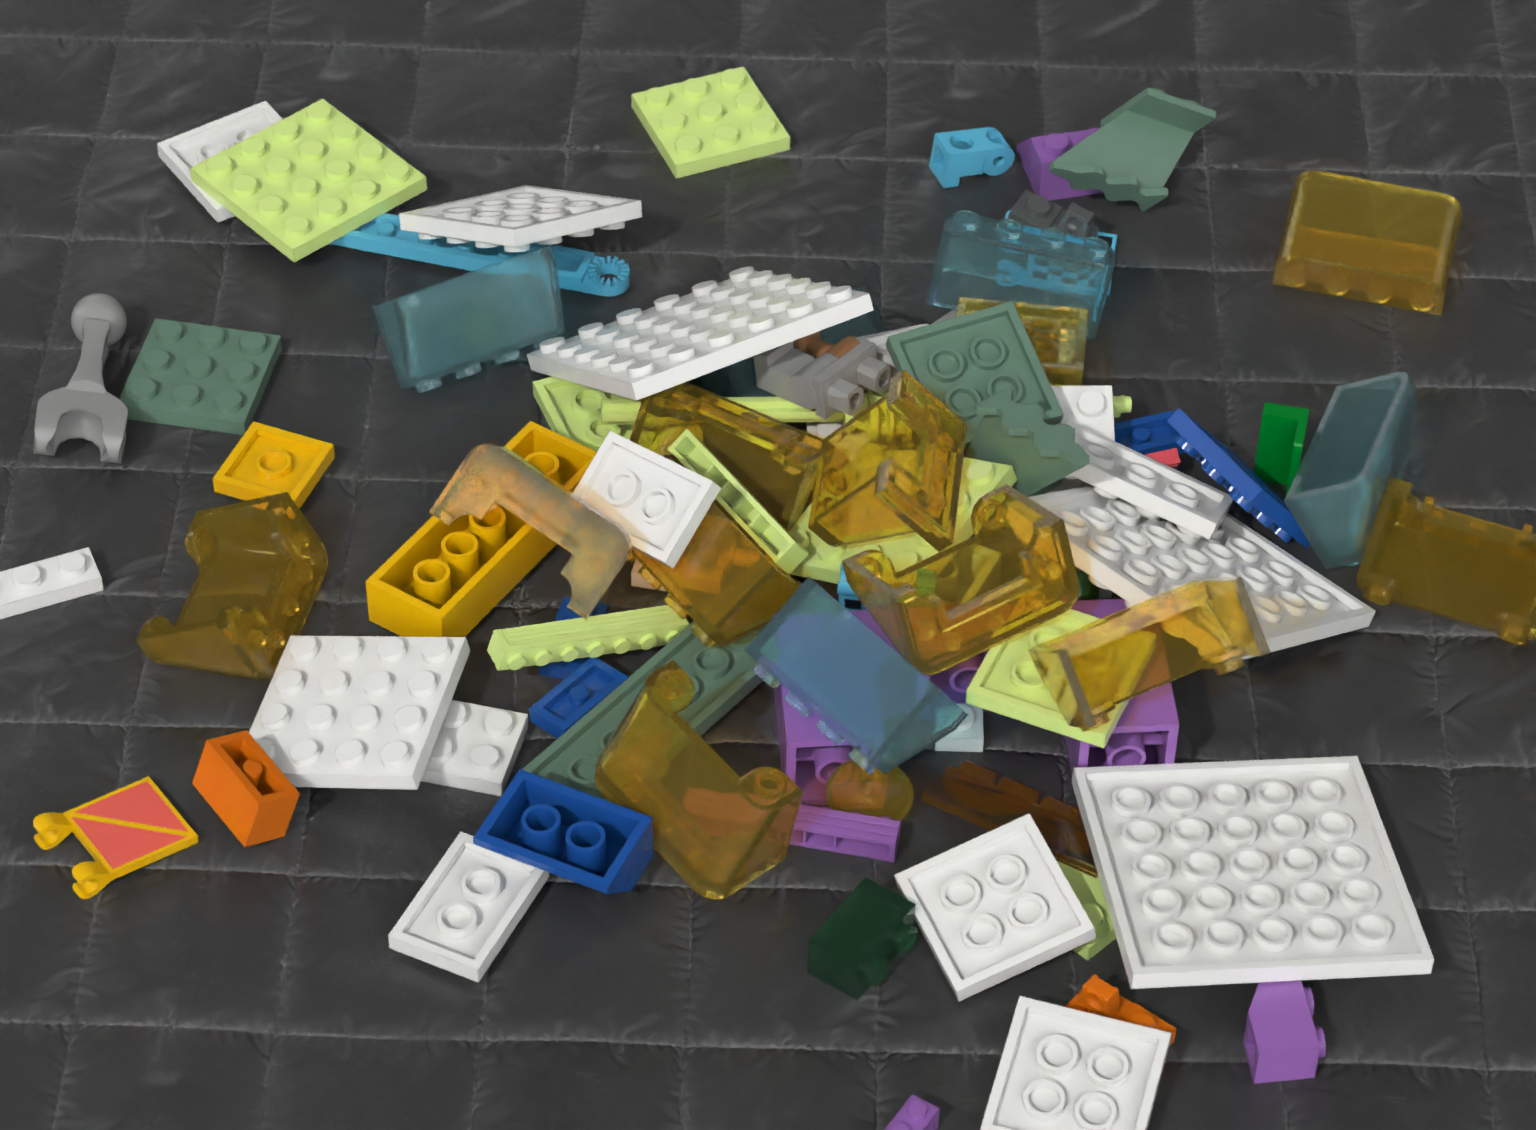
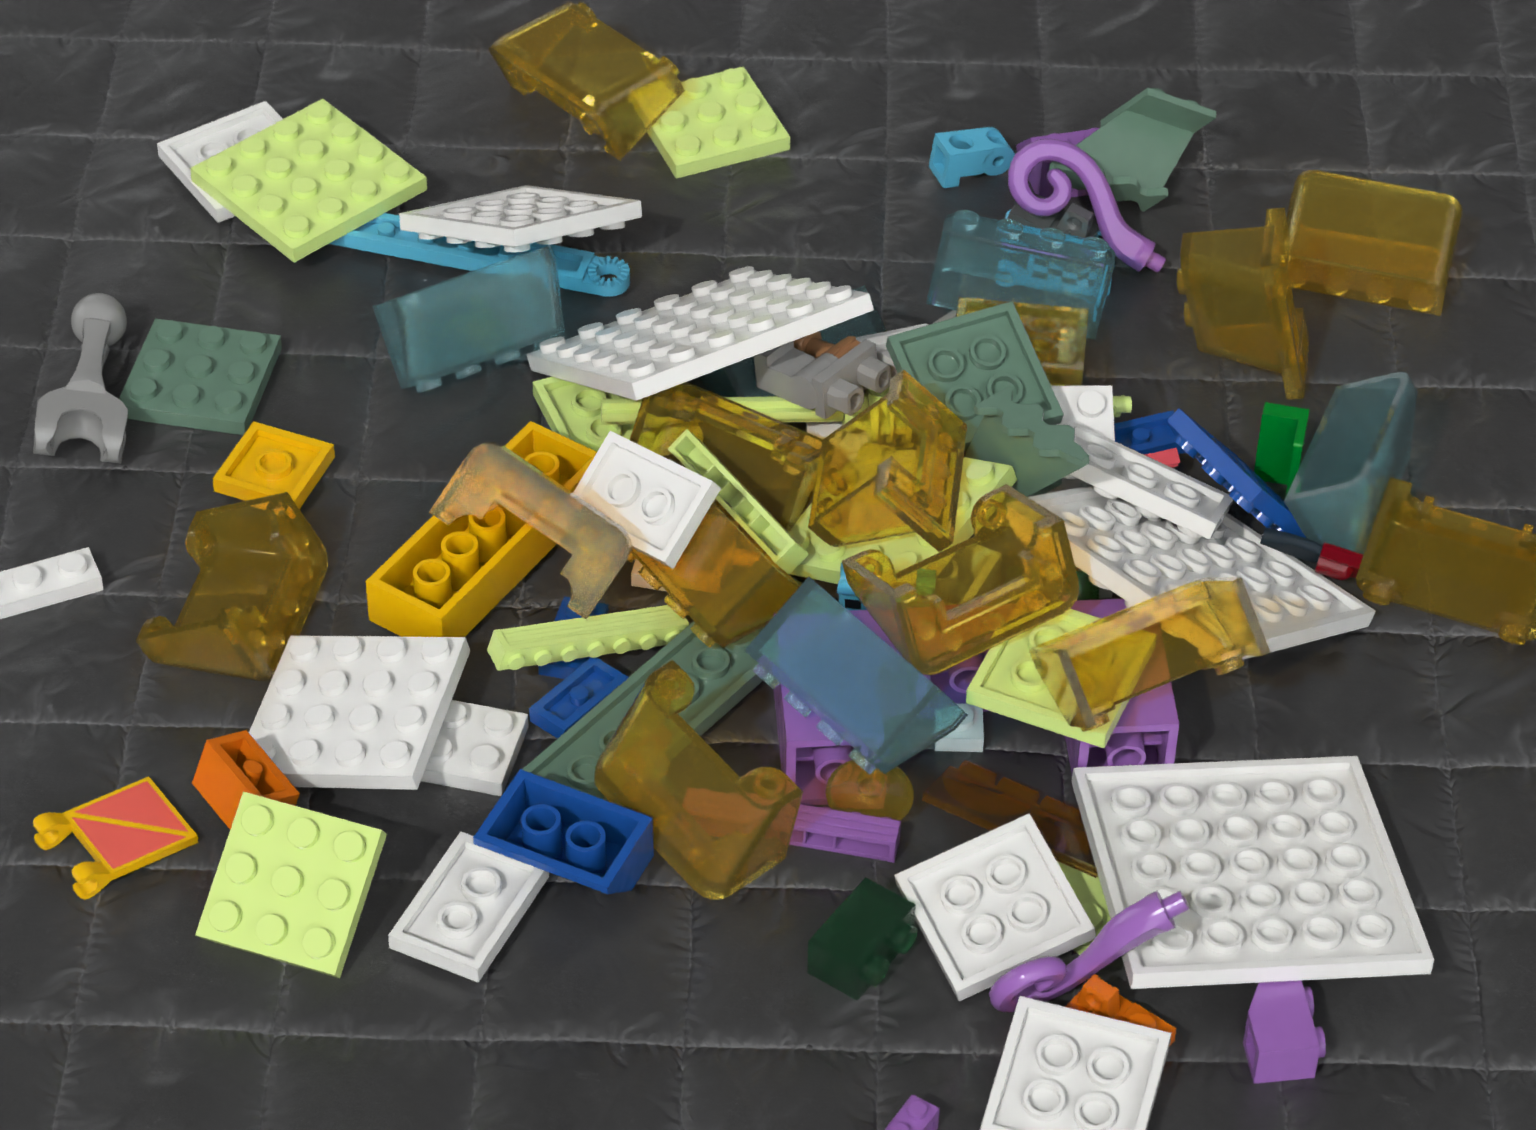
none -> yellowish green plate [195,792,387,978]
none -> clear yellow windscreen [489,1,685,161]
none -> medium lavender plant [989,891,1189,1012]
none -> medium lavender plant [1008,139,1166,273]
none -> clear yellow windscreen [1177,208,1309,399]
none -> piece [1260,527,1364,580]

